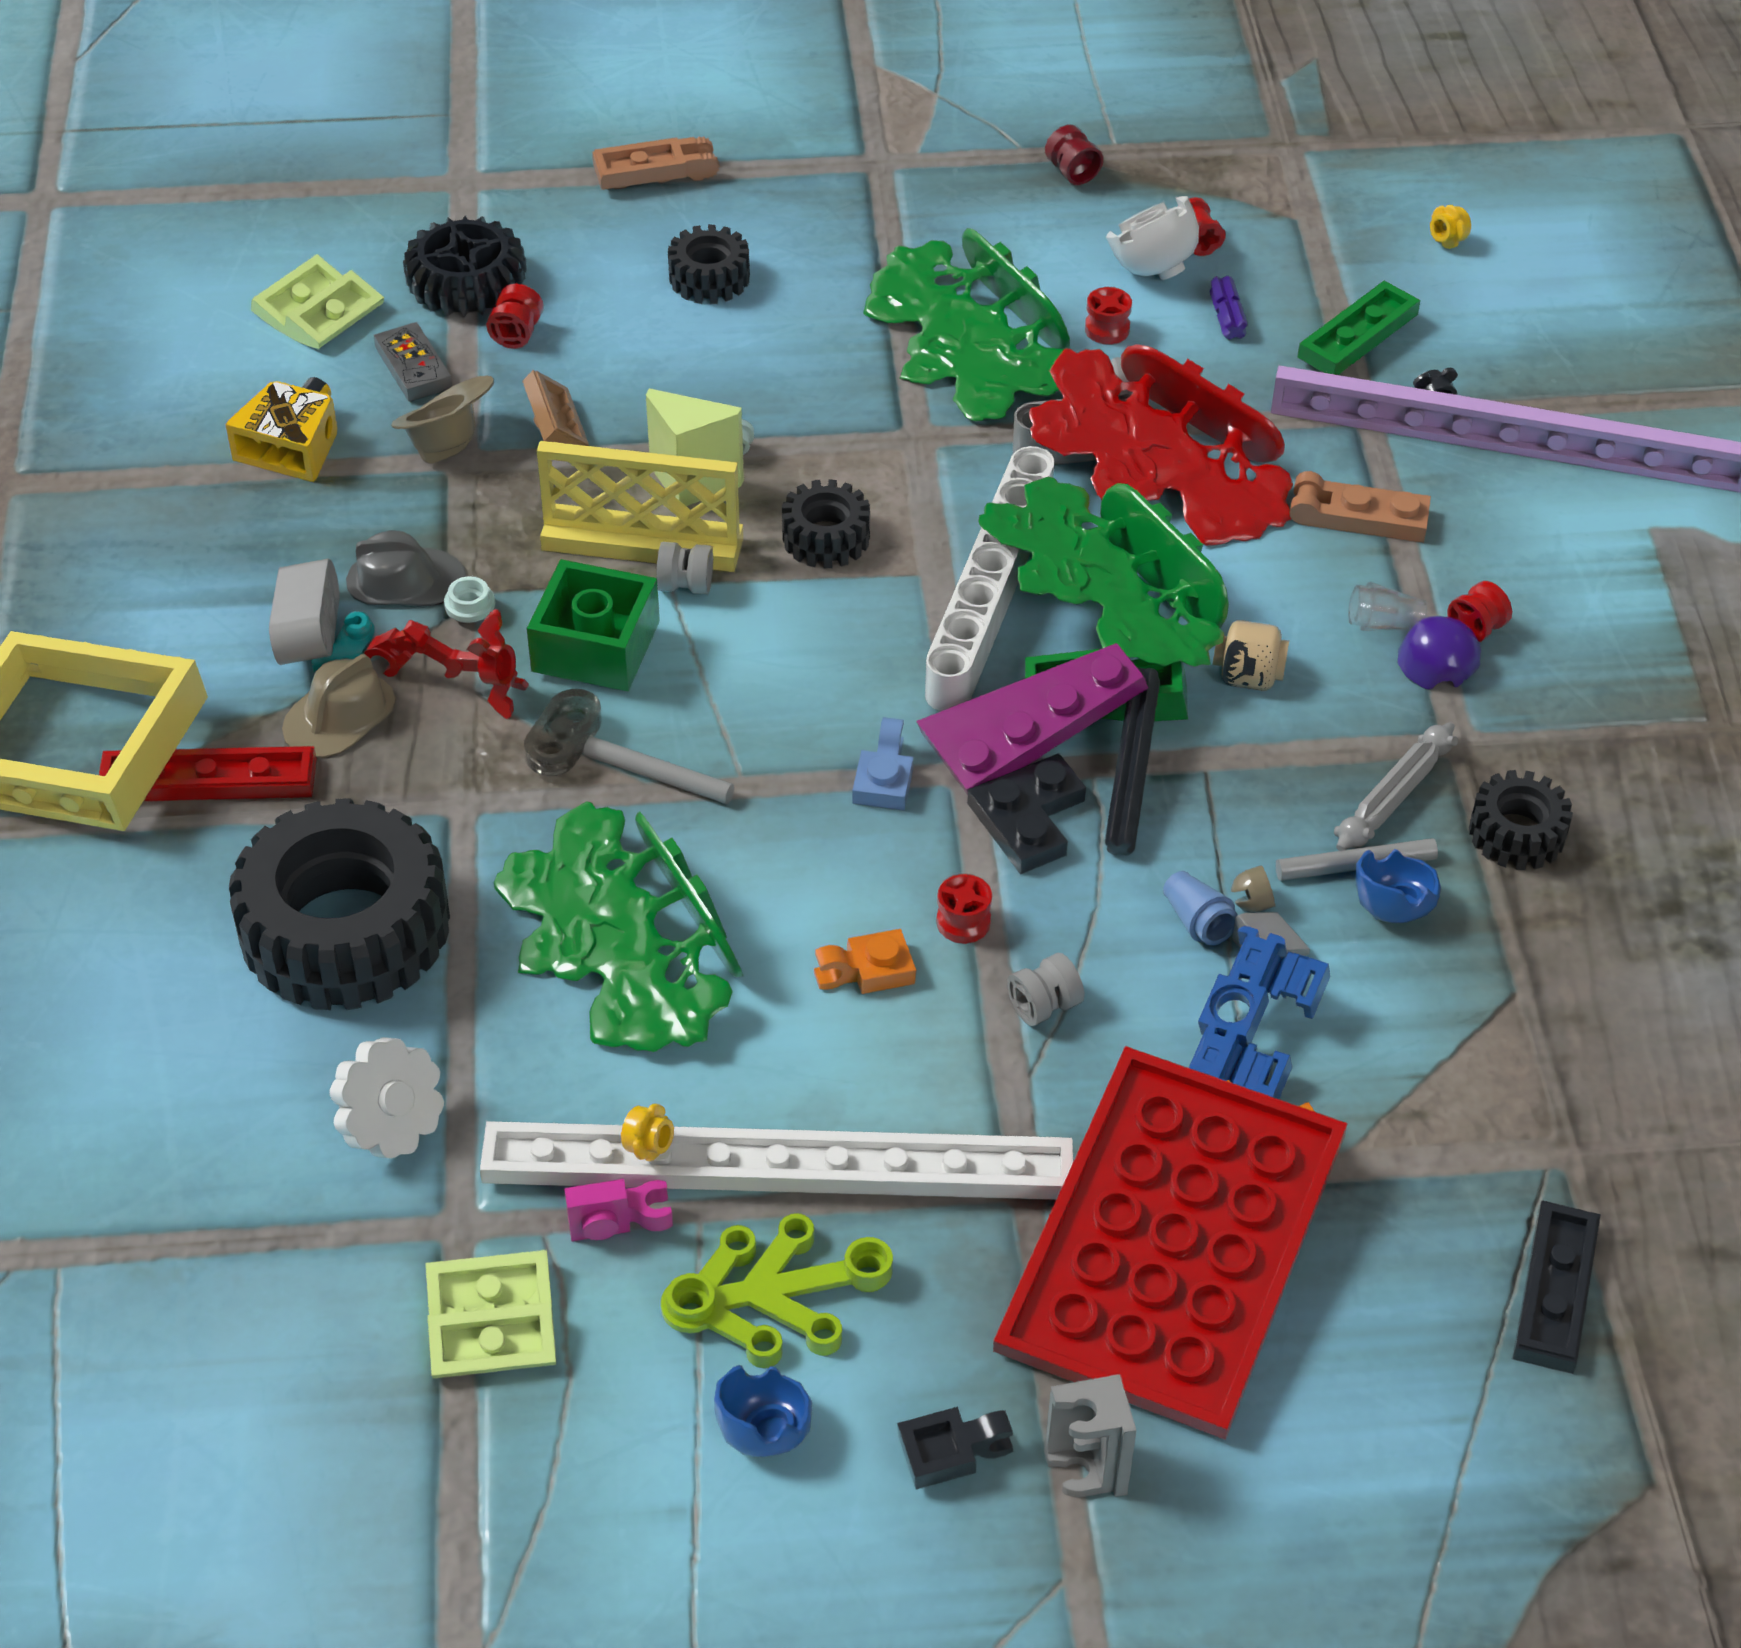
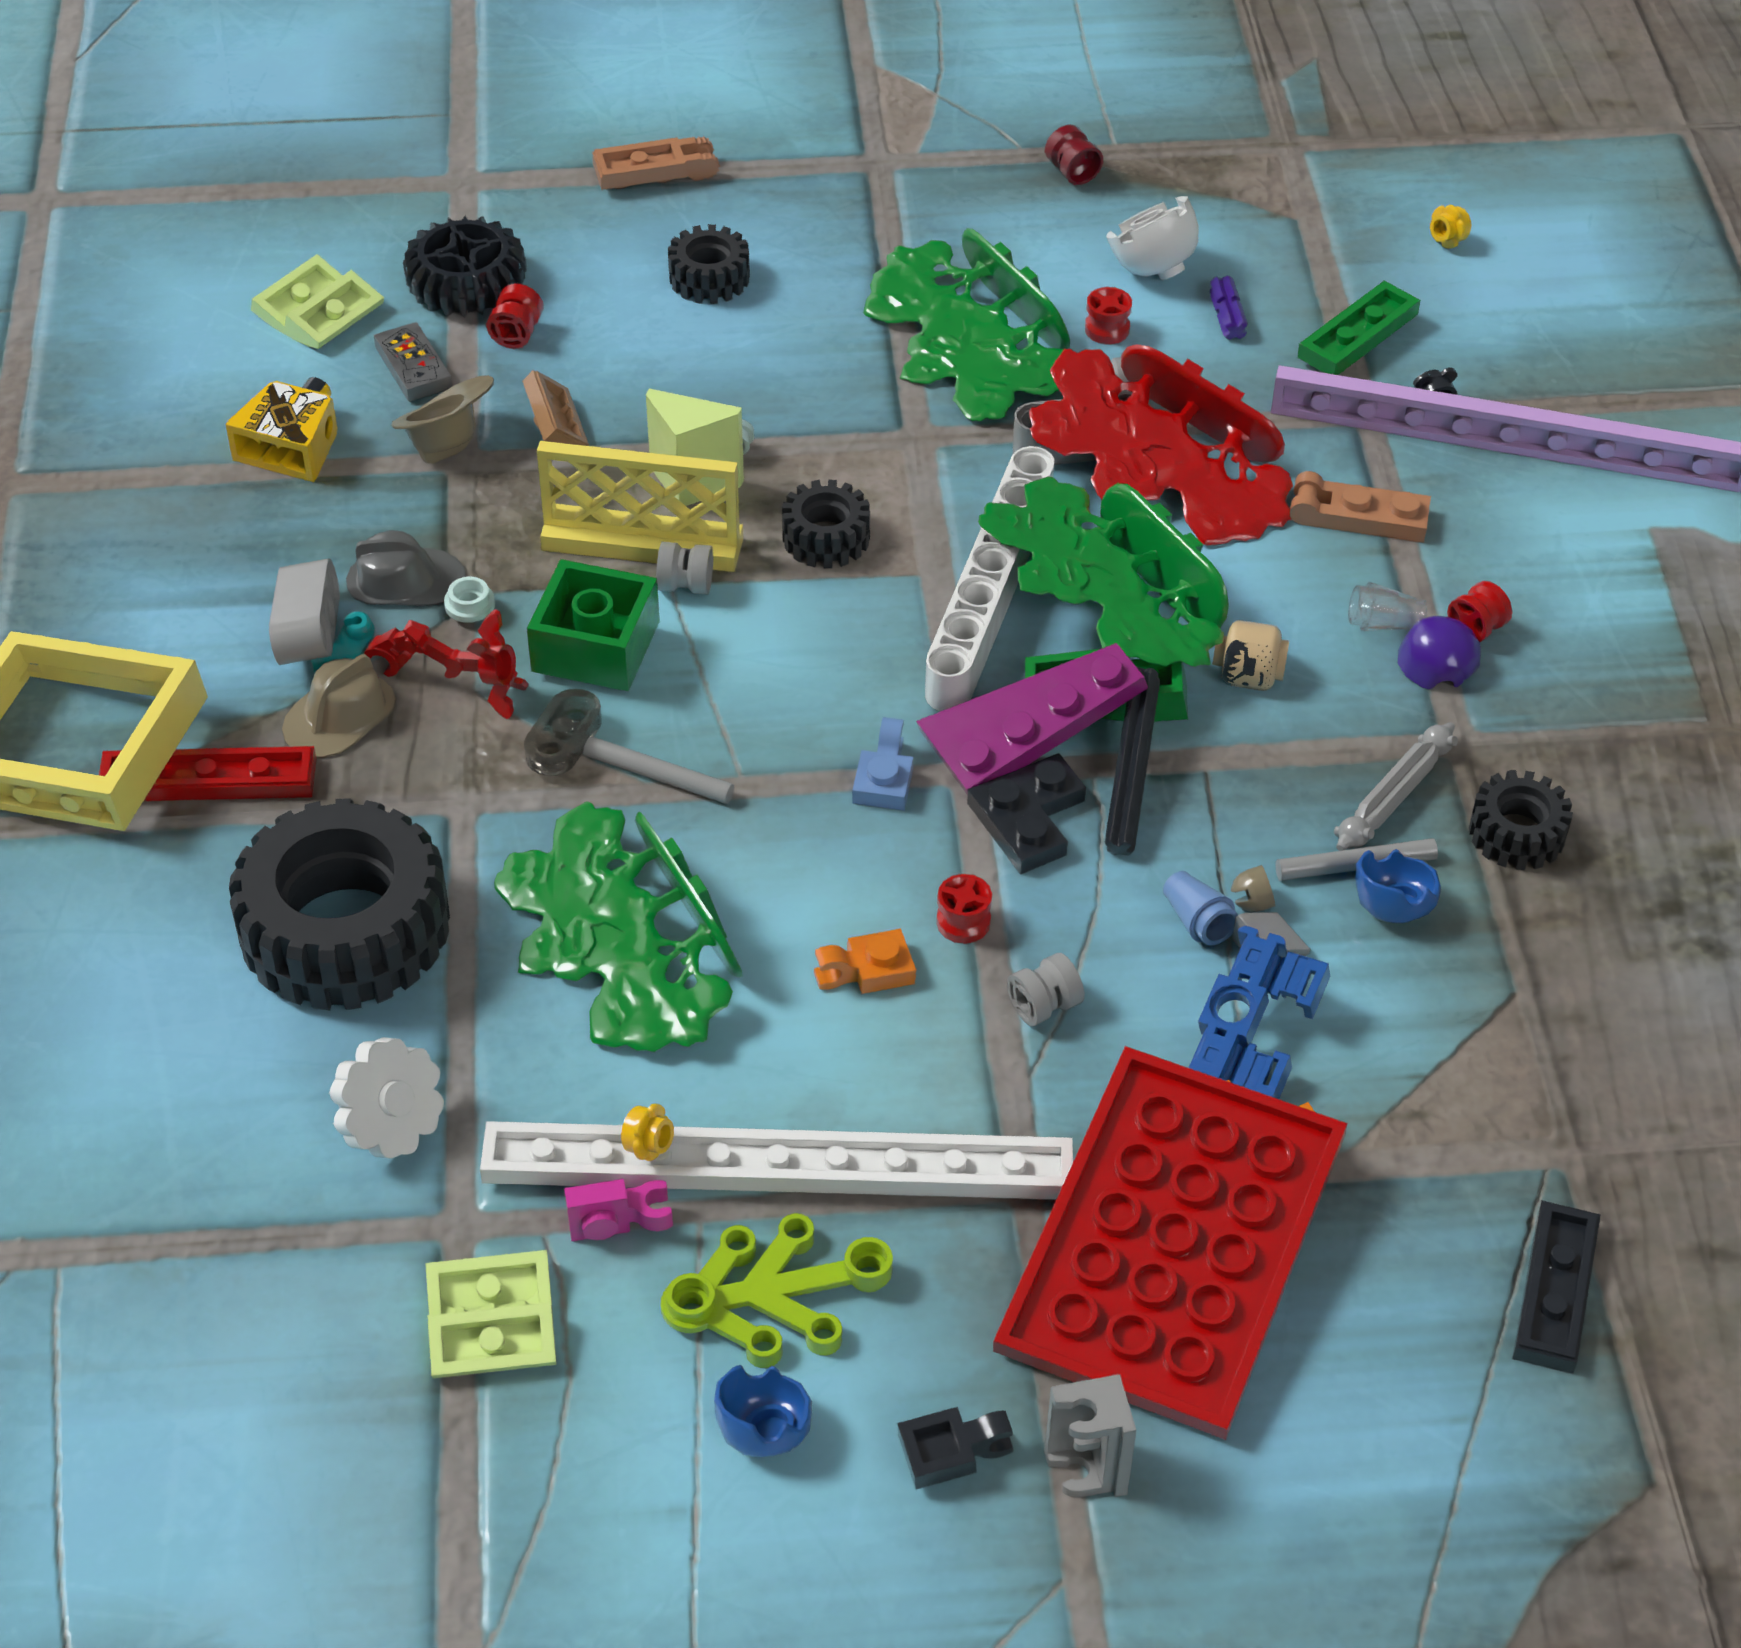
red bush [1189,197,1226,256] -> none

